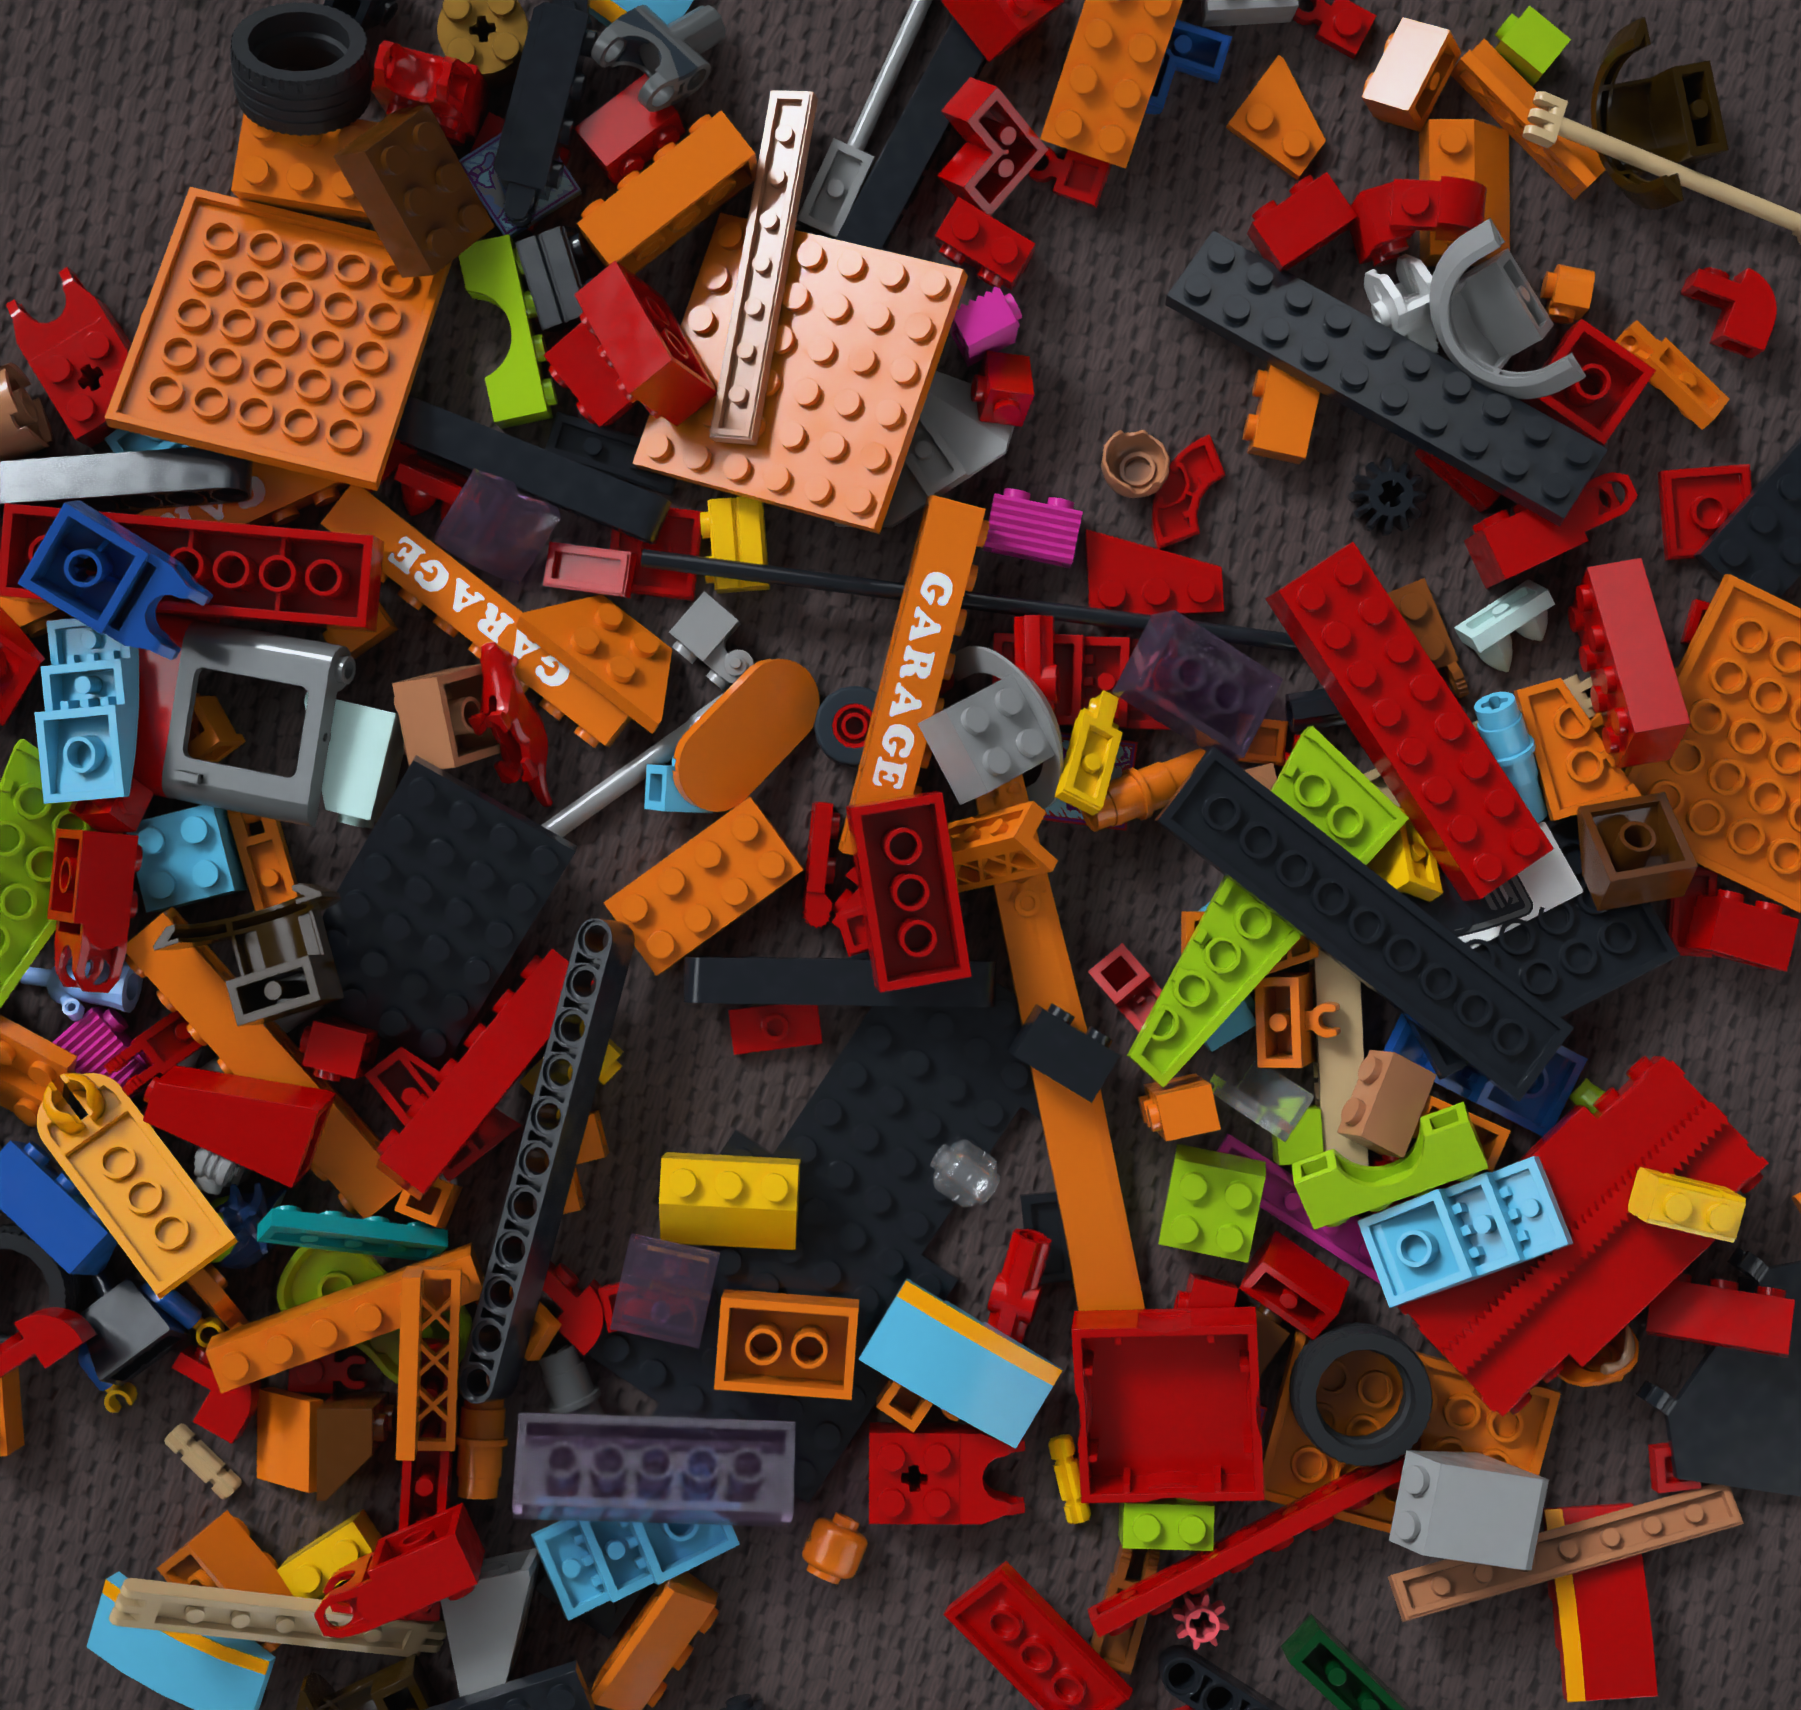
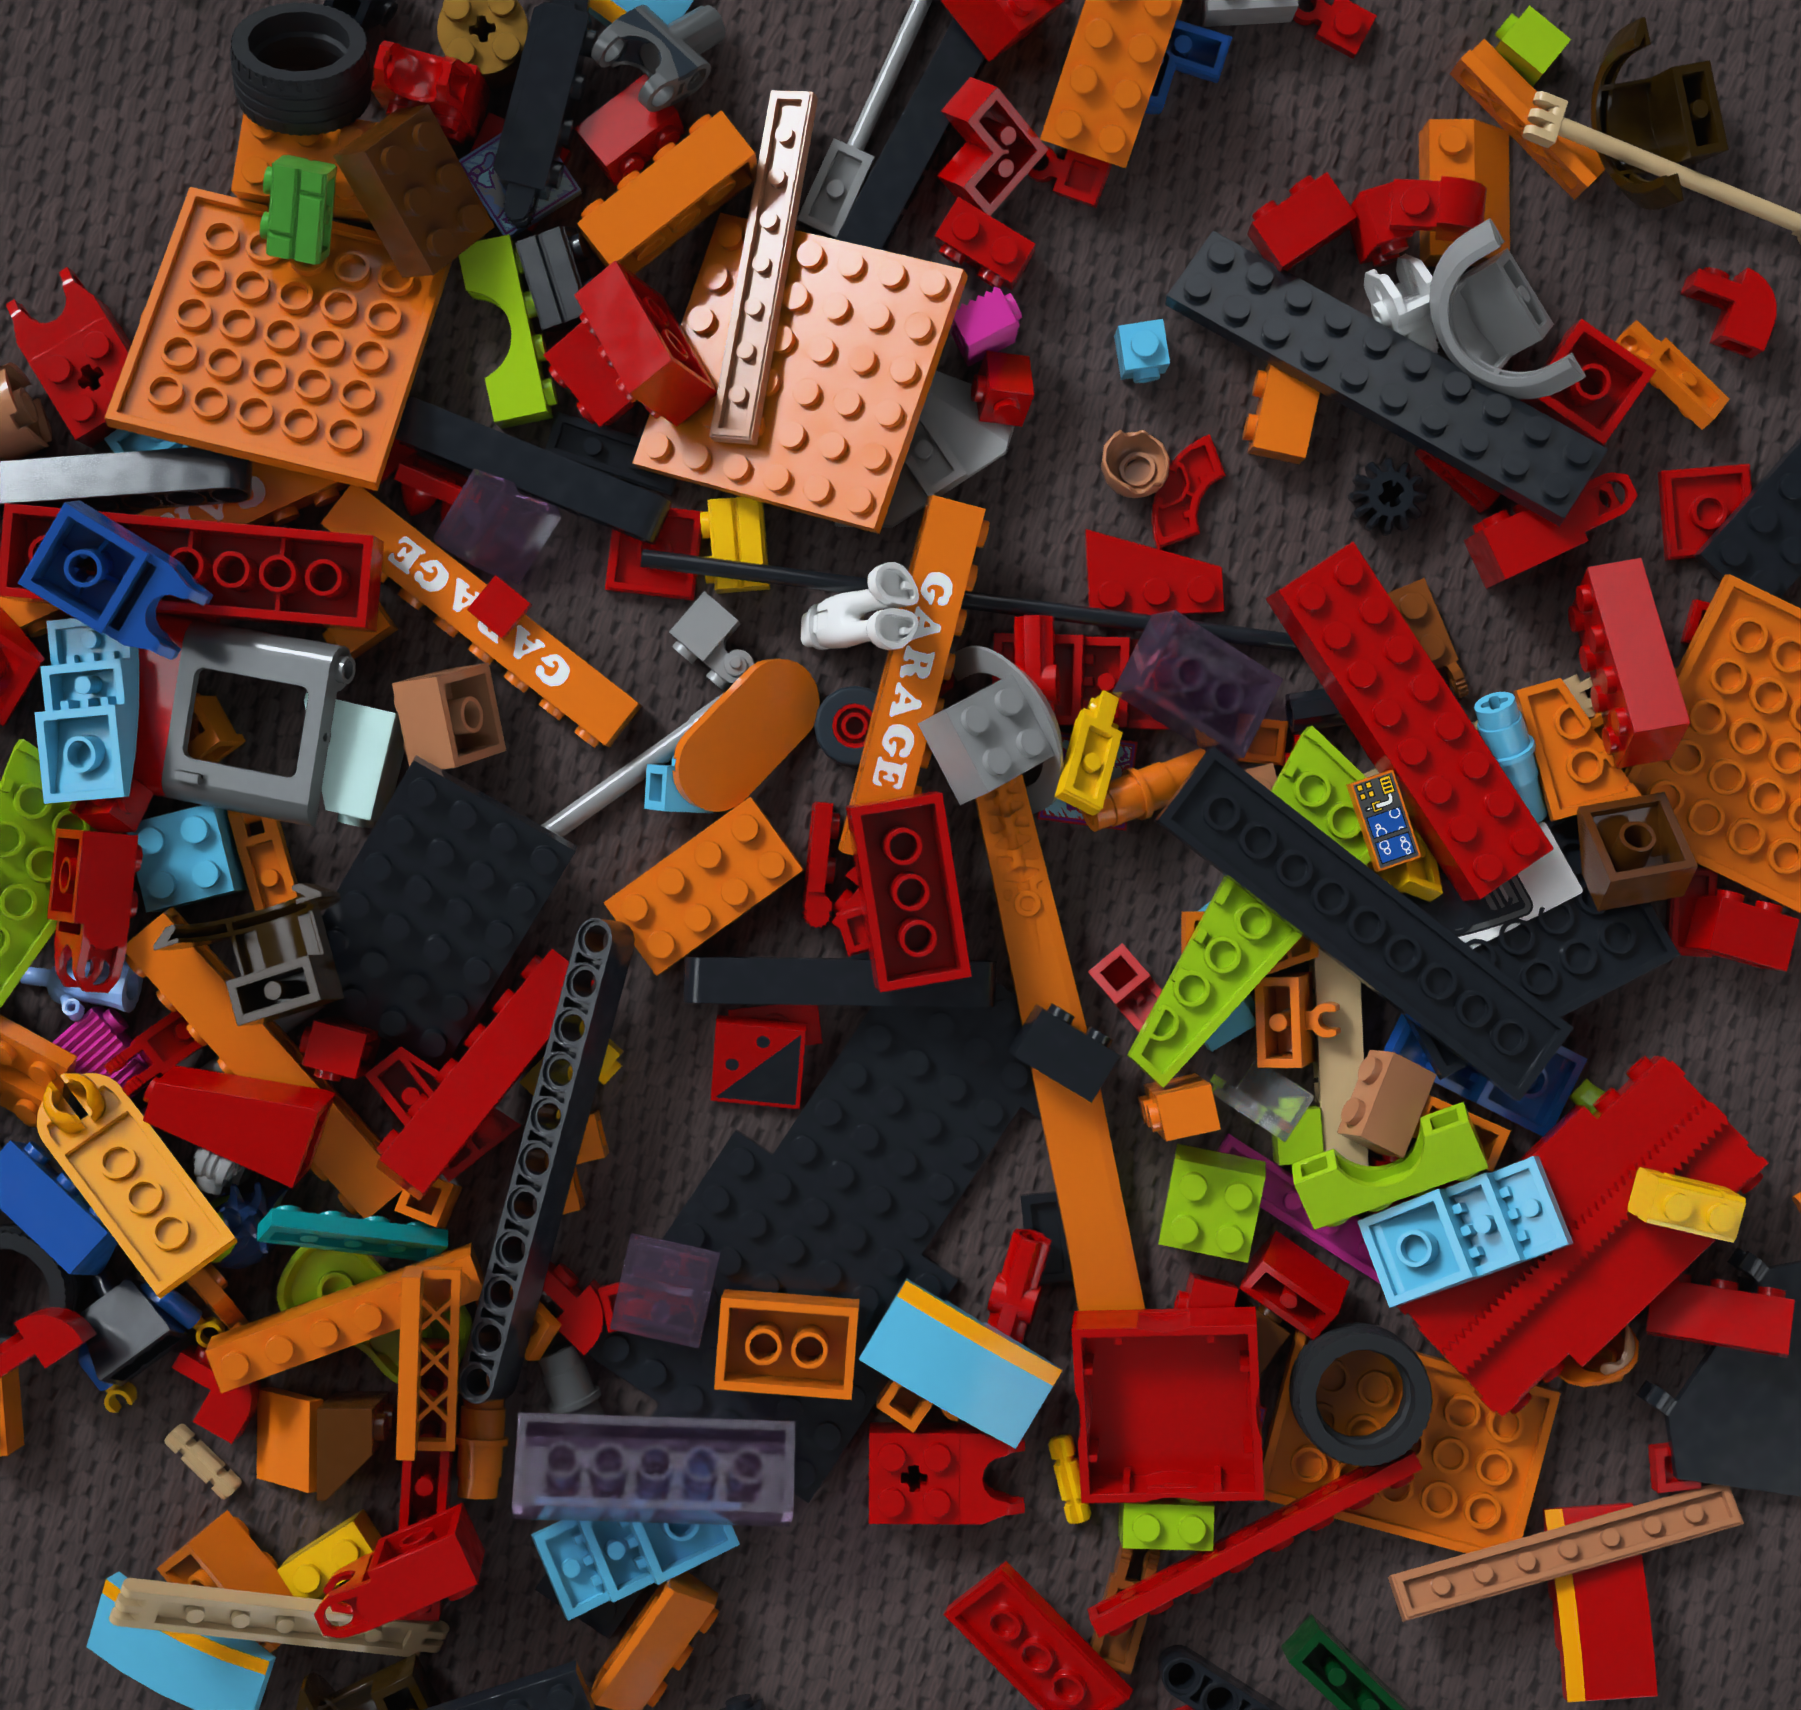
red plate [288,1351,369,1394] -> none
light grey slope [440,1548,541,1697] -> none
red animal [468,642,553,807] -> none
orange wing [515,595,672,734] -> none
tile [543,542,637,599] -> none
yellow slope [659,1152,801,1250] -> none
orange head [802,1512,868,1584] -> none
clear head [931,1139,1000,1207] -> none
orange fence [947,801,1058,893] -> none
dark pink brick [983,488,1083,568] -> none
coral gear [1172,1590,1229,1650] -> none
orange wing [1226,55,1326,180] -> none
brick [1362,17,1461,132] -> none
light grey slope [1389,1450,1549,1570] -> none
light aqua tile [1454,579,1555,672] -> none
orange plate [1540,264,1595,324] -> none
none -> bright green brick [260,155,337,265]
none -> red tile [467,575,532,640]
none -> red tile [711,1015,807,1109]
none -> white piece [801,562,919,650]
none -> medium azure brick [1114,319,1170,383]
none -> tile [1346,770,1422,872]

